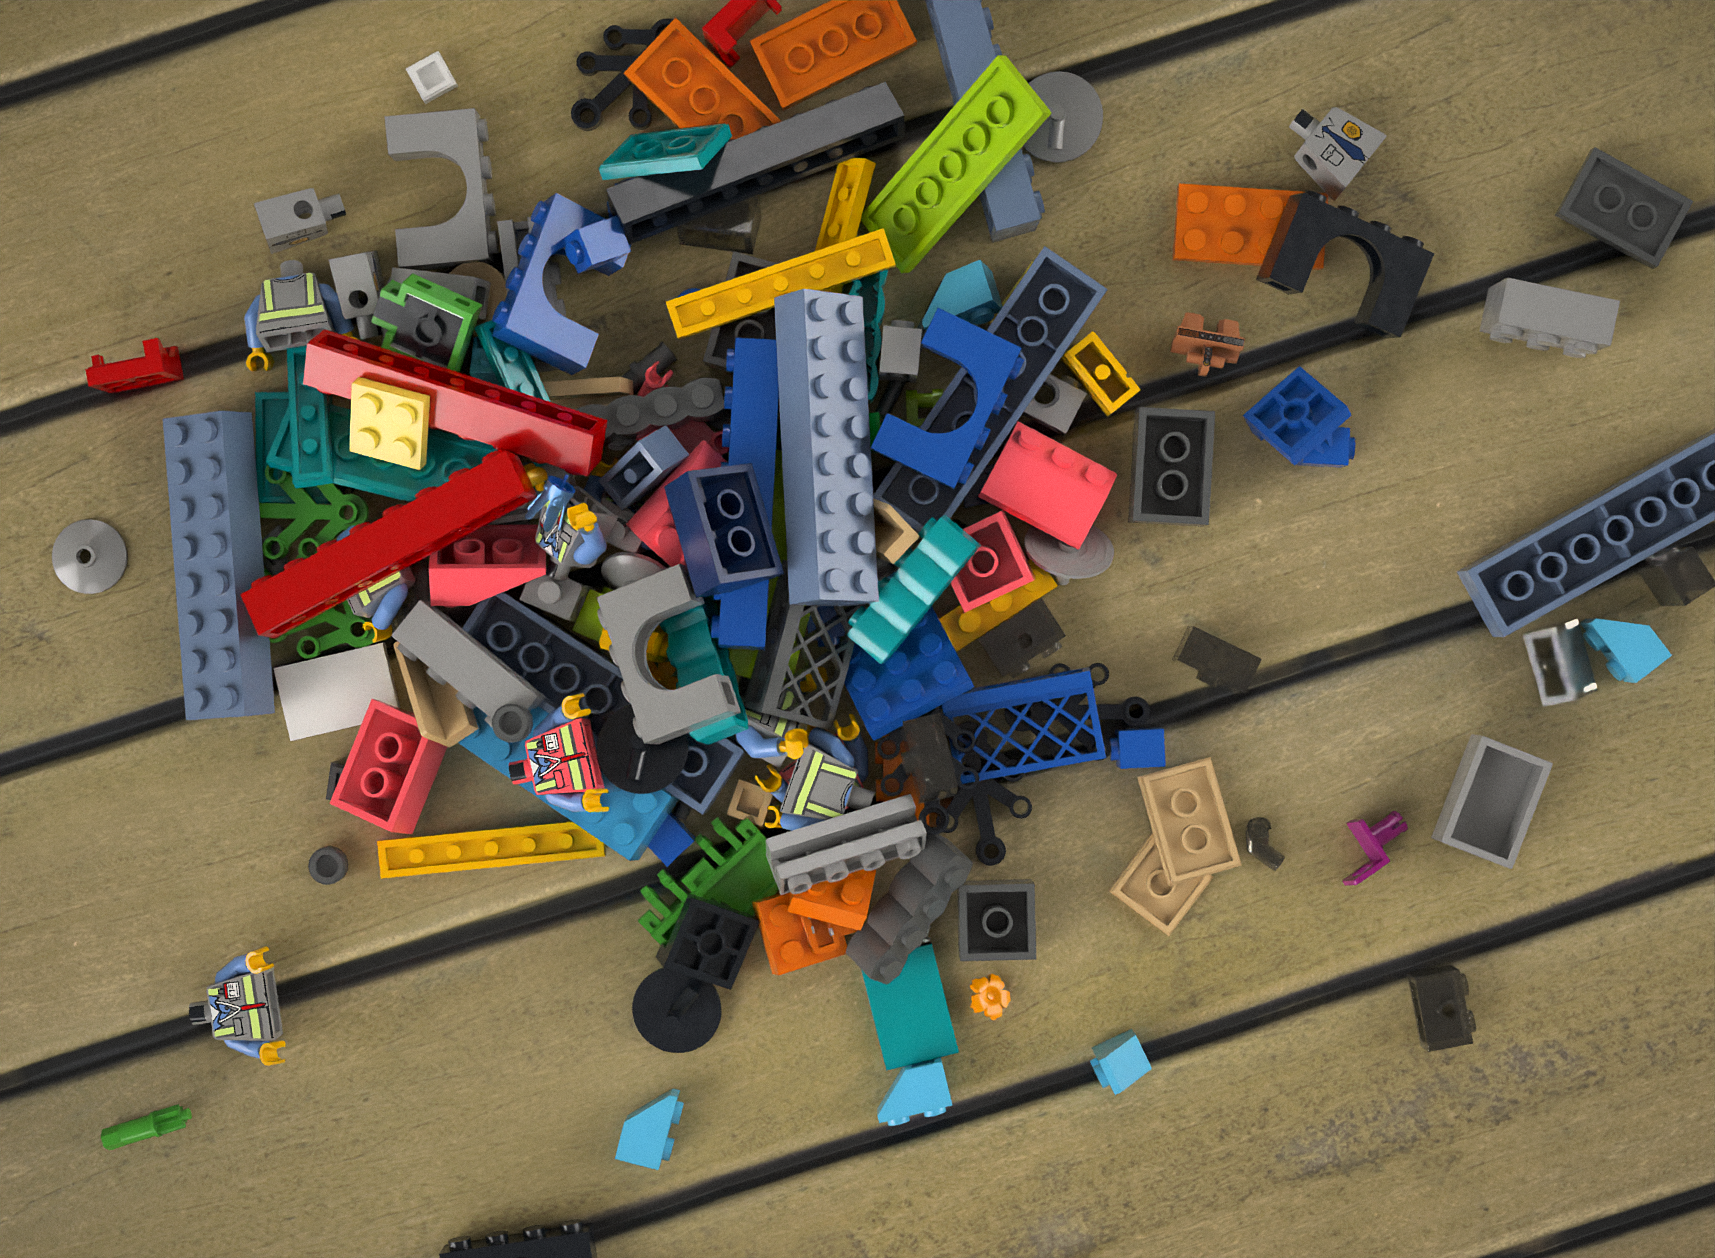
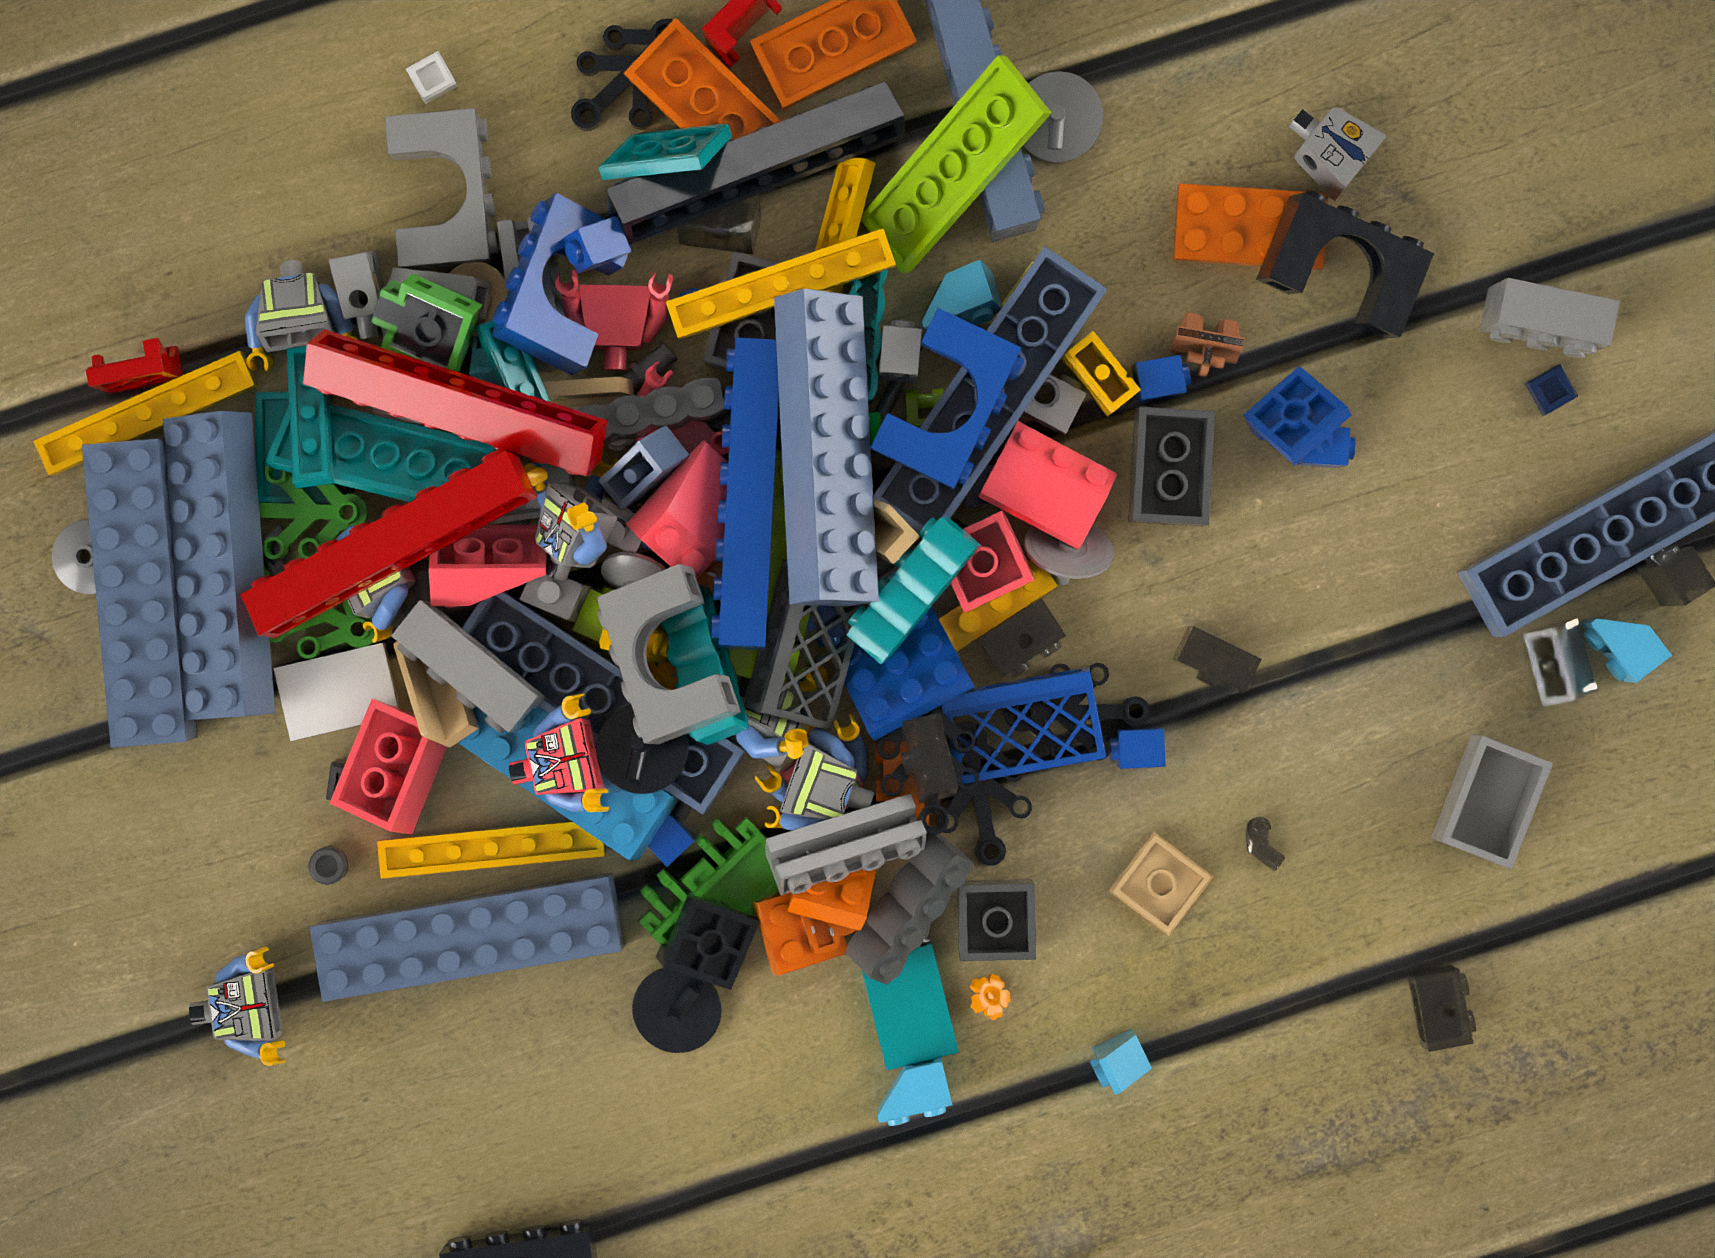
bright green piece [101,1104,192,1151] -> none
light grey torso [254,188,346,254] -> none
light yellow plate [349,377,430,470] -> none
dark grey tile [492,704,533,742] -> none
flat silver piece [525,474,576,532] -> none
medium azure slope [615,1089,684,1170] -> none
dark blue slope [664,463,784,598] -> none
tan plate [727,778,773,826] -> none
tan tile [1137,757,1242,886] -> none
magenta bracket [1342,810,1408,886] -> none
dark grey plate [1555,147,1693,269] -> none
none -> yellow plate [33,351,258,476]
none -> sand blue brick [82,439,198,748]
none -> sand blue brick [310,872,625,1002]
none -> coral torso [555,269,674,371]
none -> blue brick [1132,355,1191,403]
none -> dark blue tile [1524,364,1578,416]

